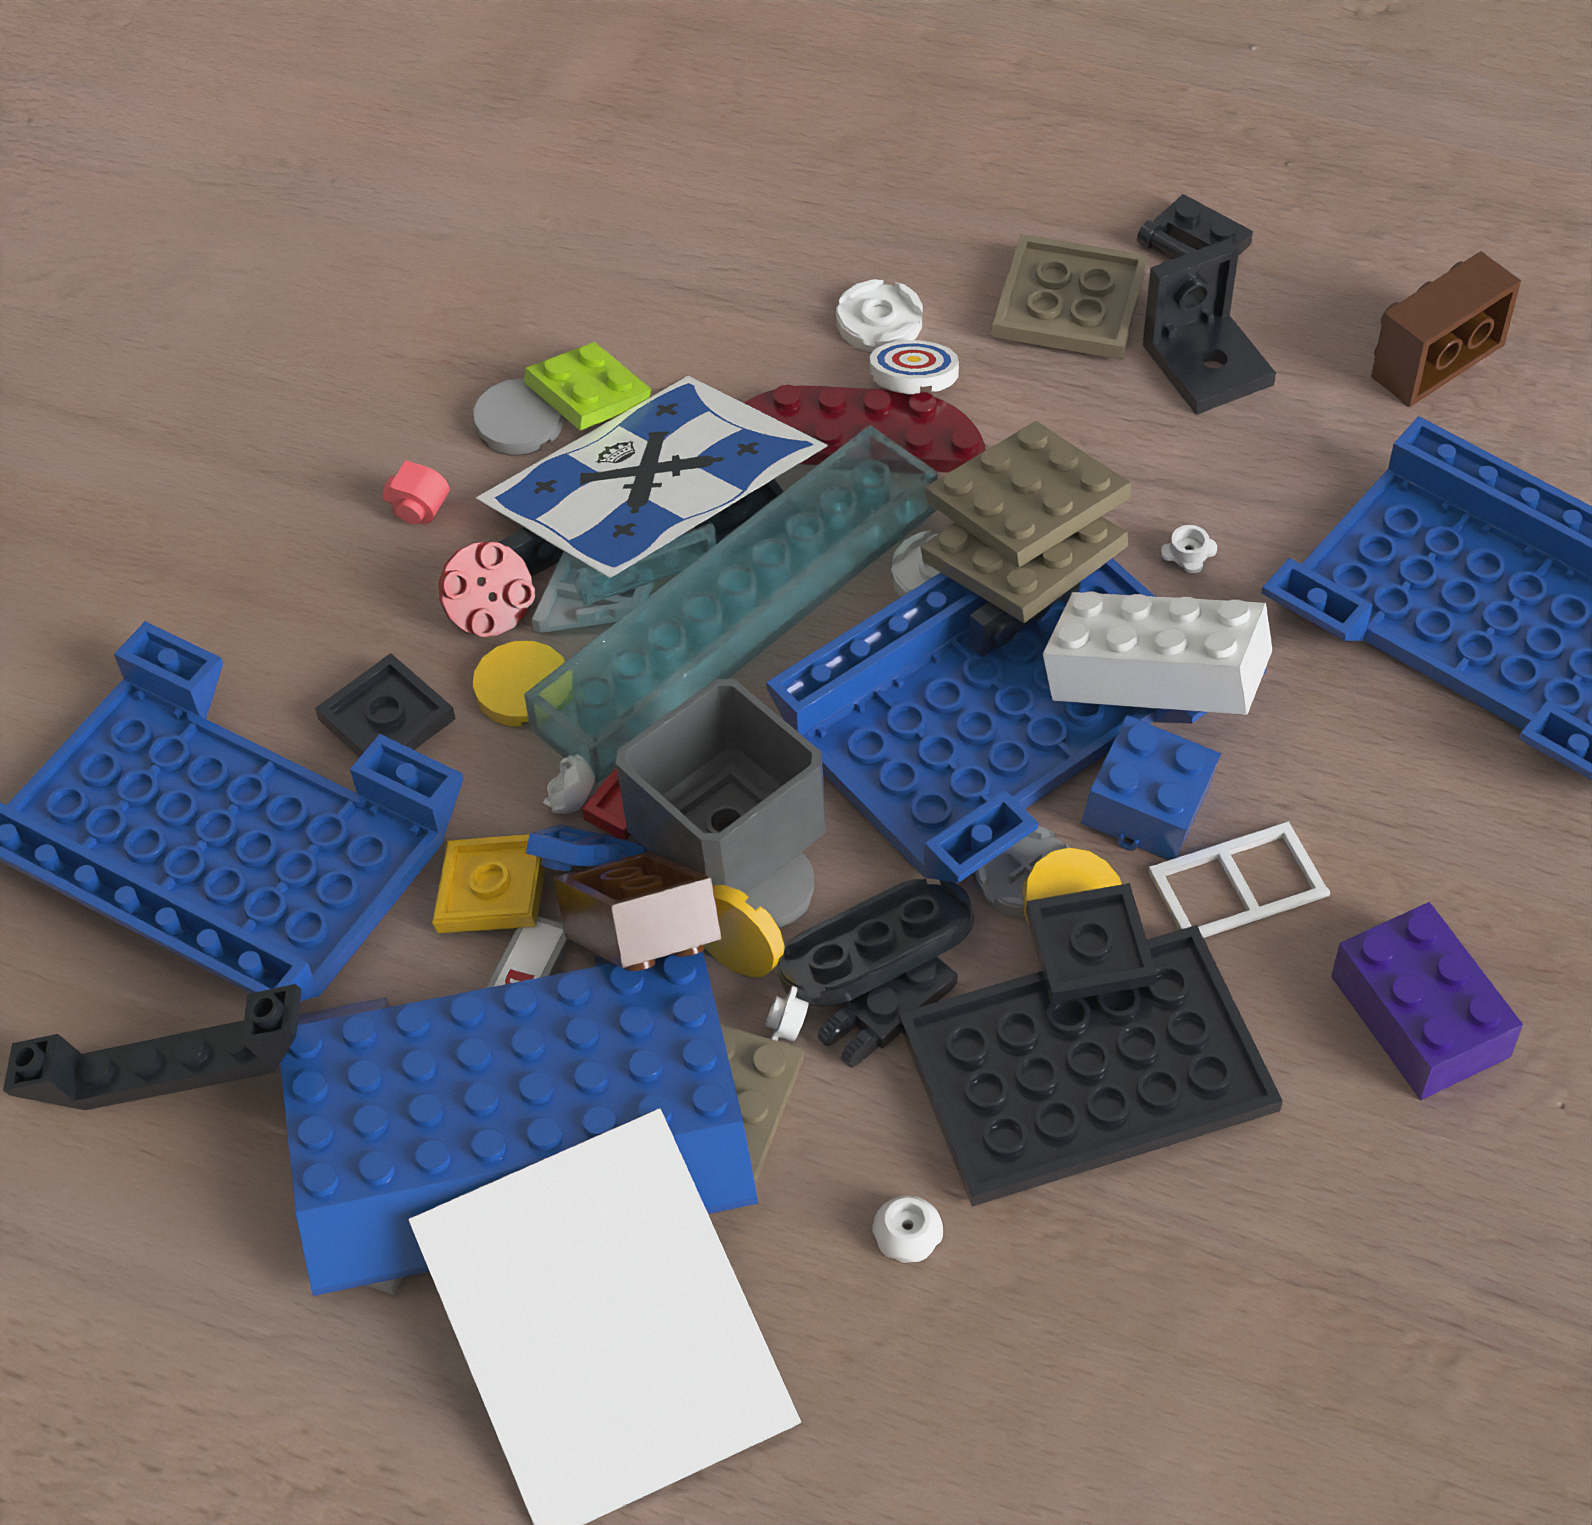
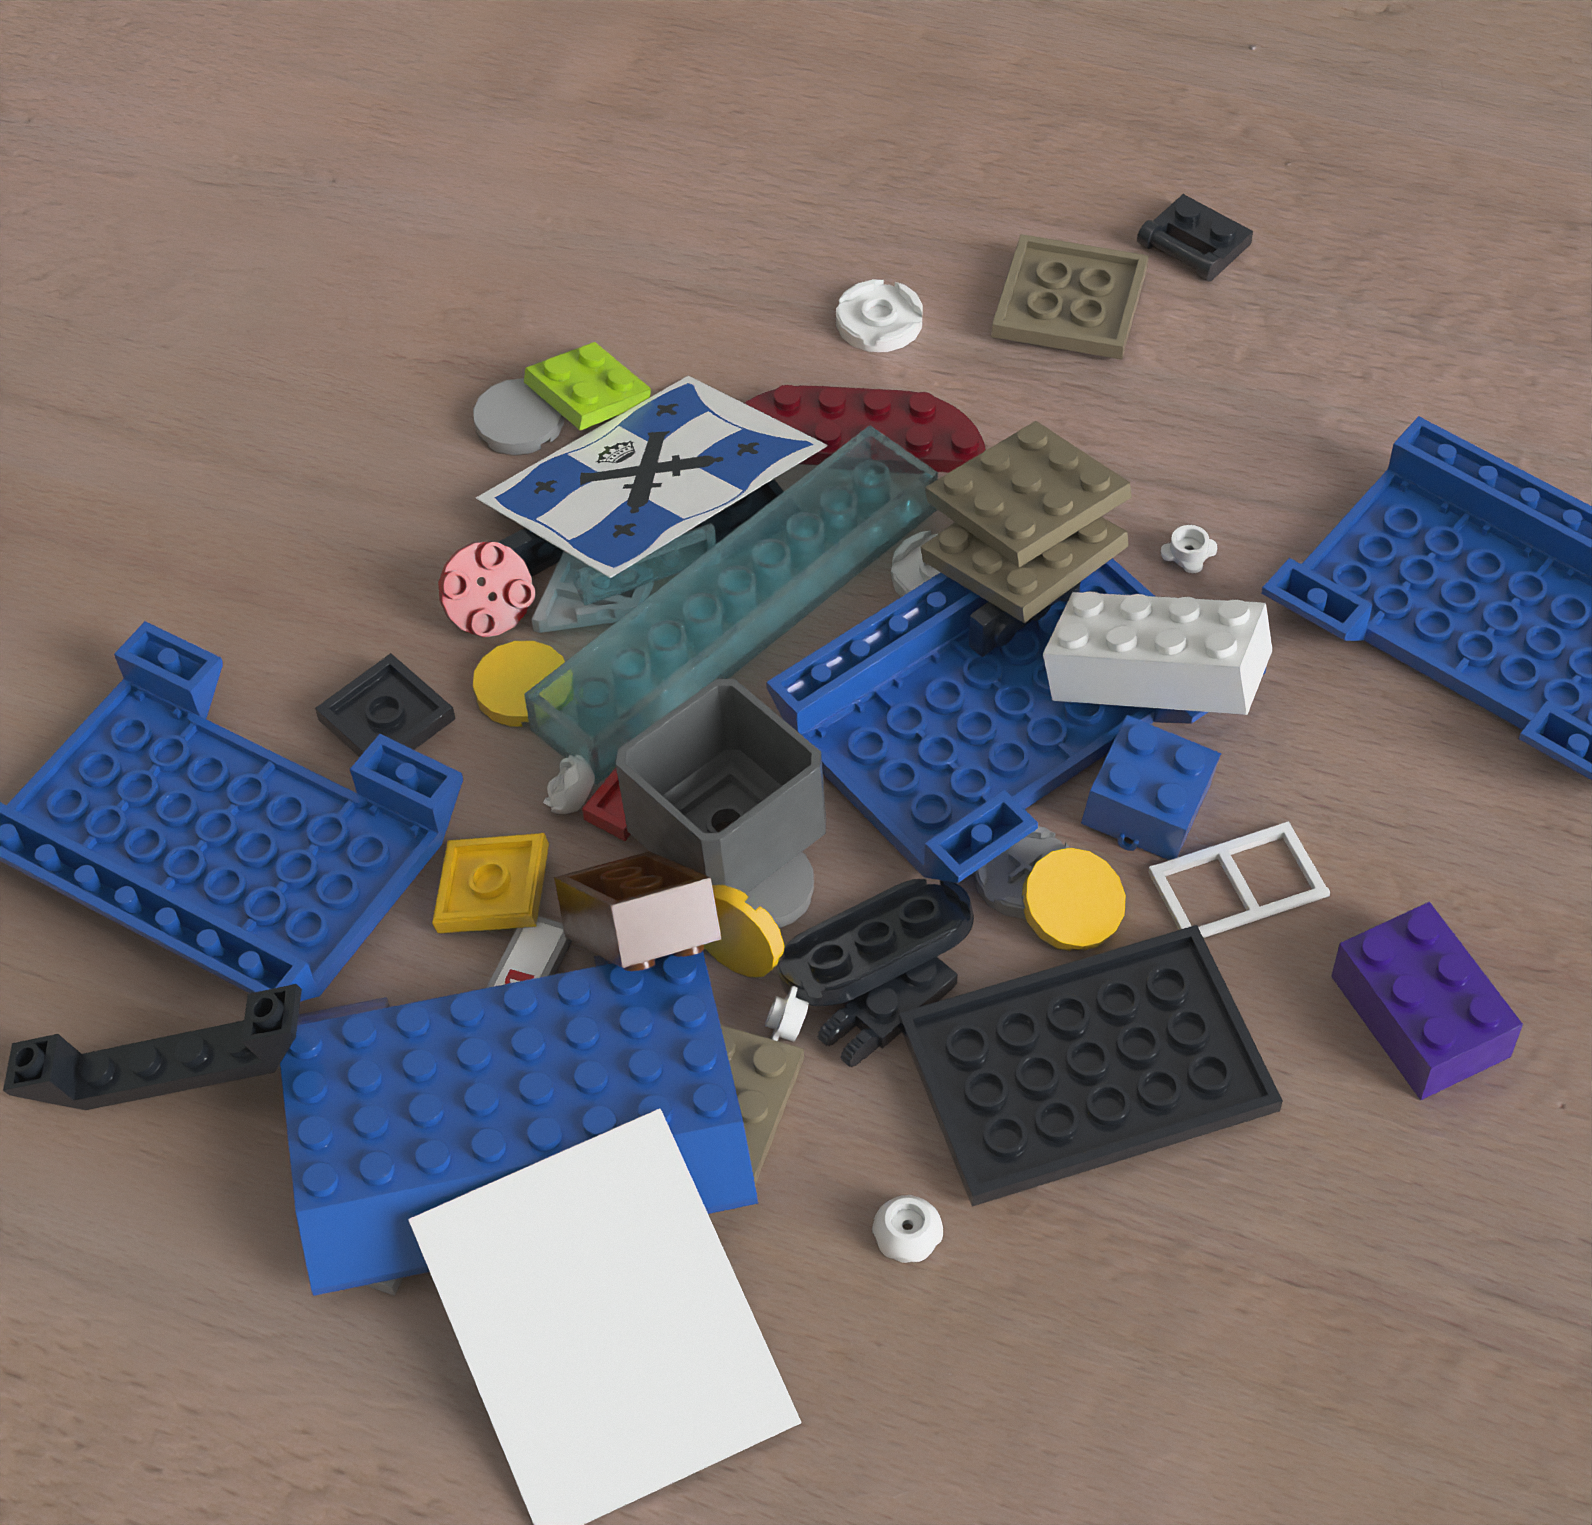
coral plate [383,460,450,525] -> none
blue wing [526,824,649,871] -> none
white tile [869,340,959,394] -> none
black plate [1026,883,1157,1003] -> none
black bracket [1142,239,1276,415] -> none
reddish brown brick [1371,251,1521,407] -> none

